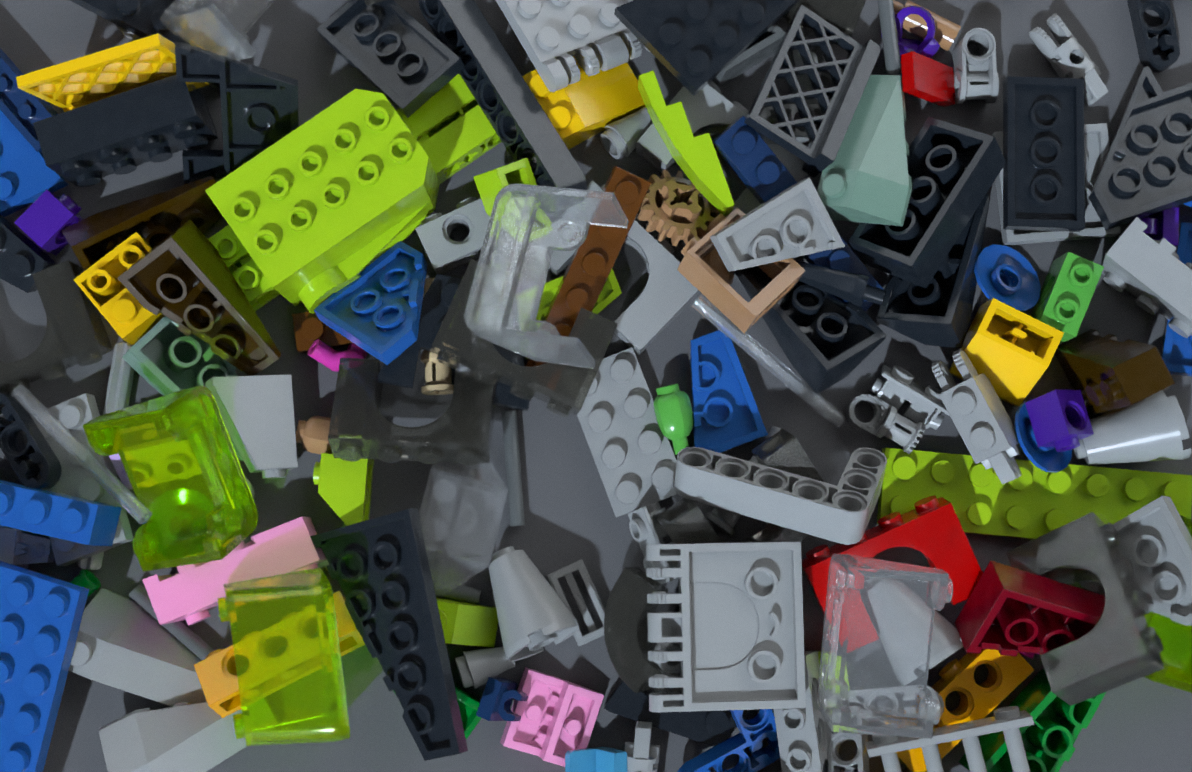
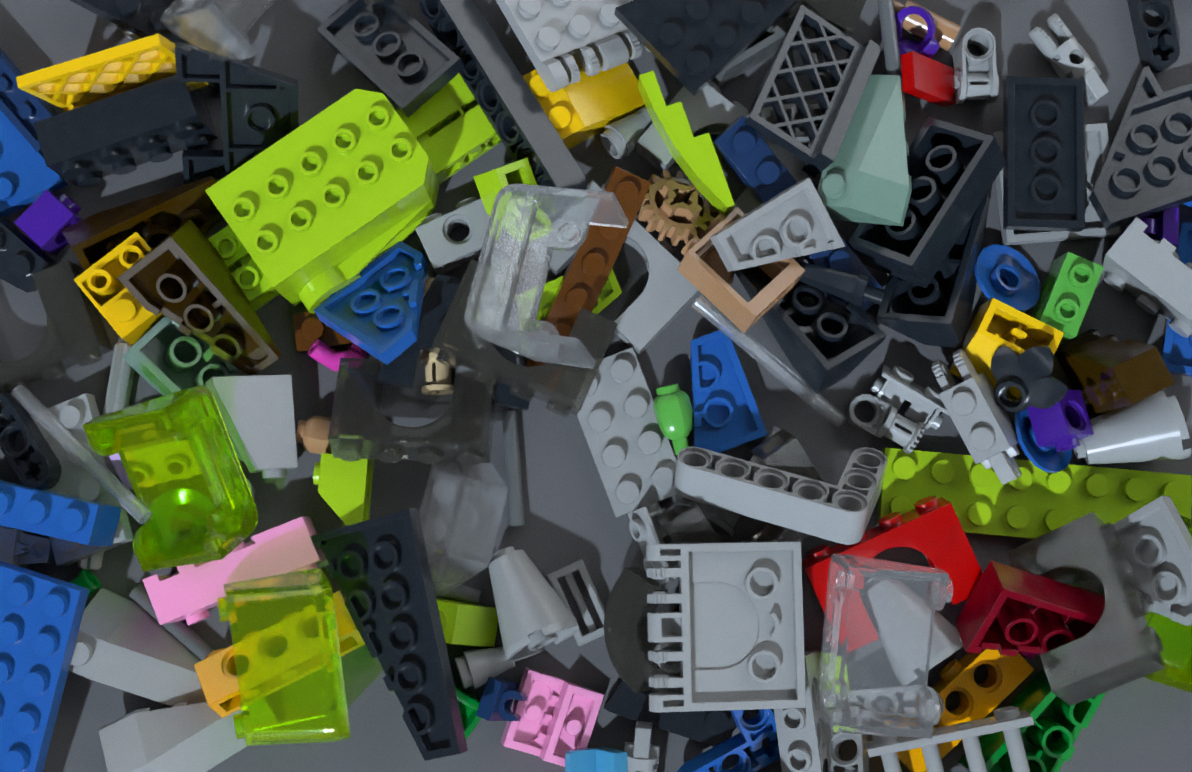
none -> black plate [991,345,1069,412]

